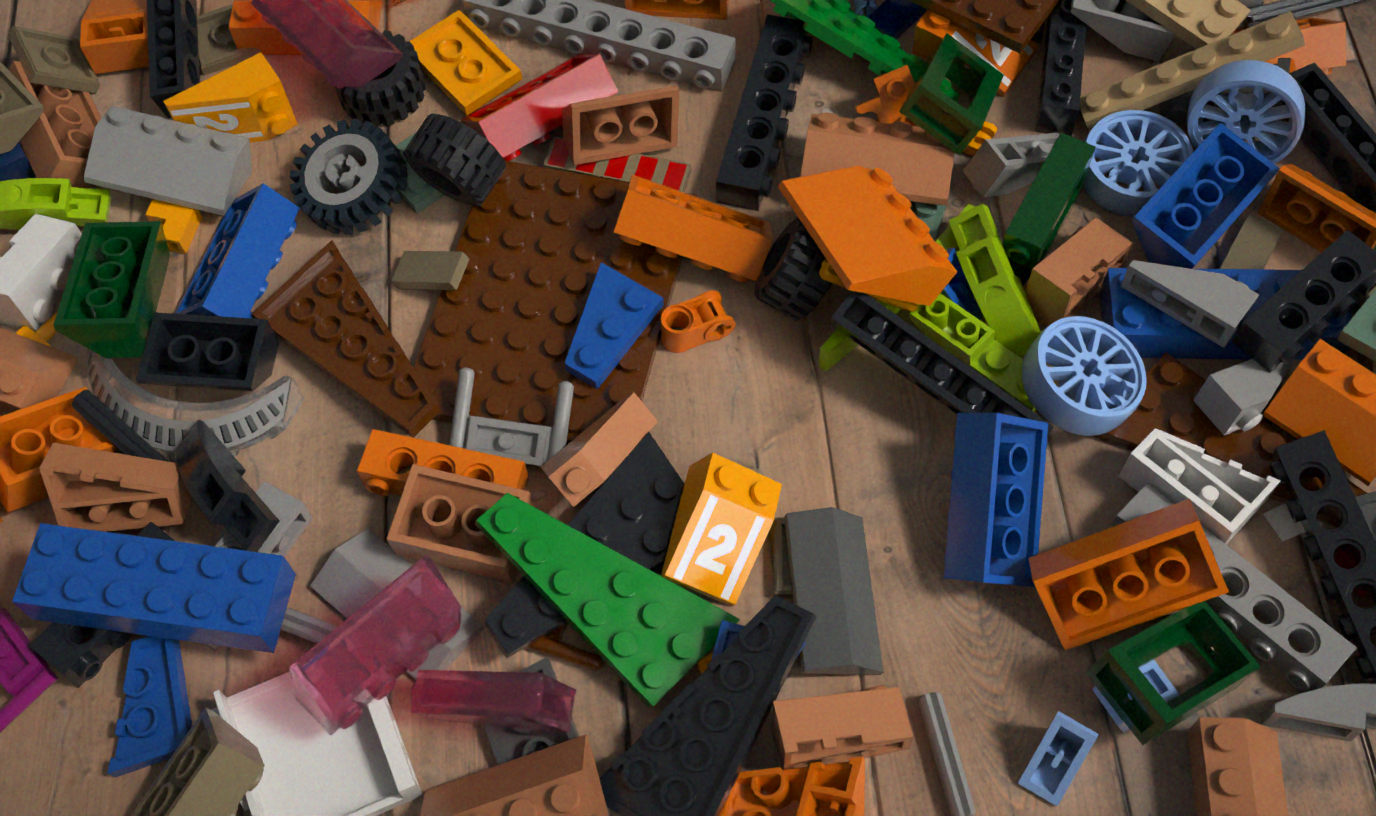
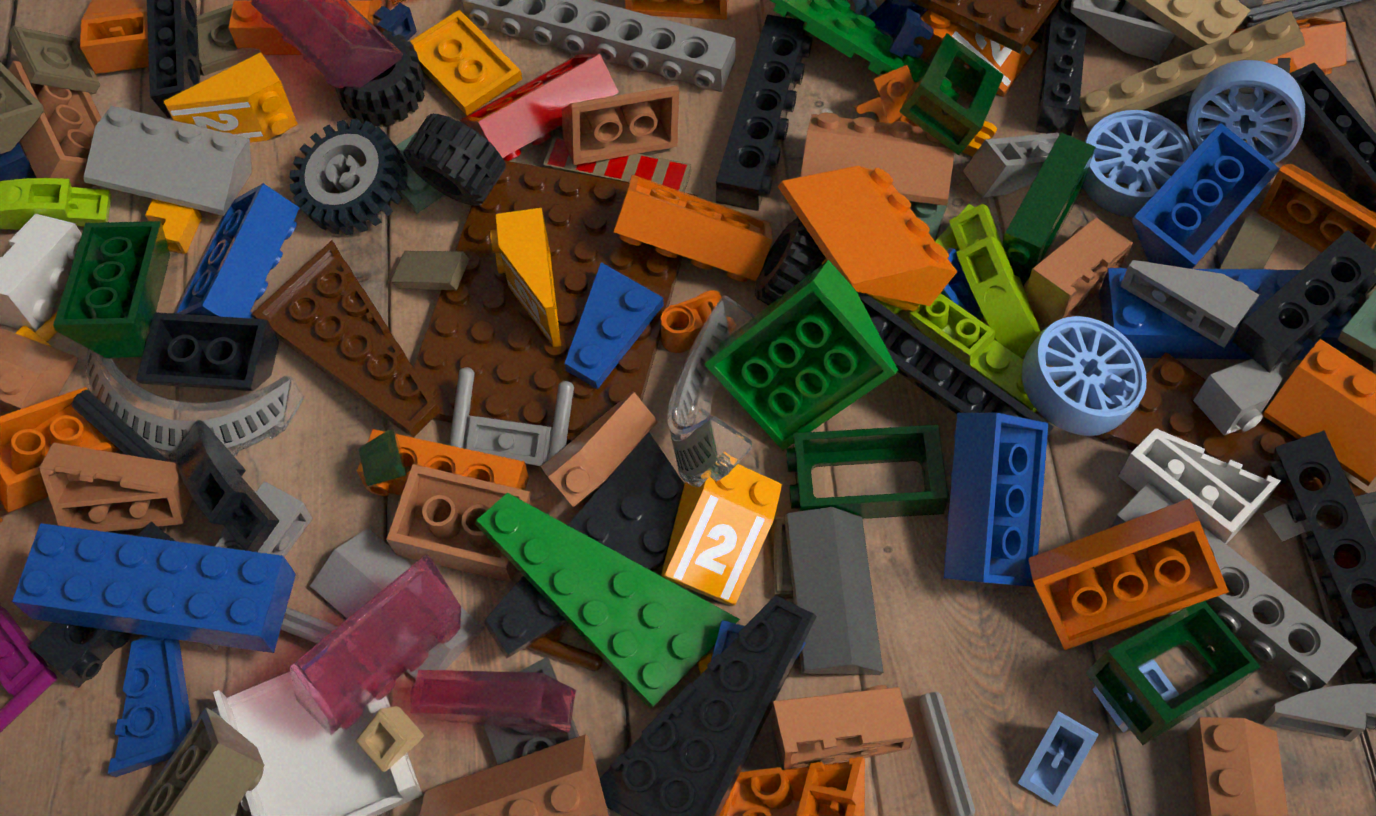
none -> tan slope [355,706,424,772]
none -> clear green slope [358,429,407,486]
none -> dark blue tile [373,3,417,42]
none -> light orange slope [490,208,561,347]
none -> clear windscreen [667,296,755,487]
none -> green slope [704,260,898,451]
none -> dark green piece [786,425,948,519]
none -> dark blue tile [889,8,934,58]

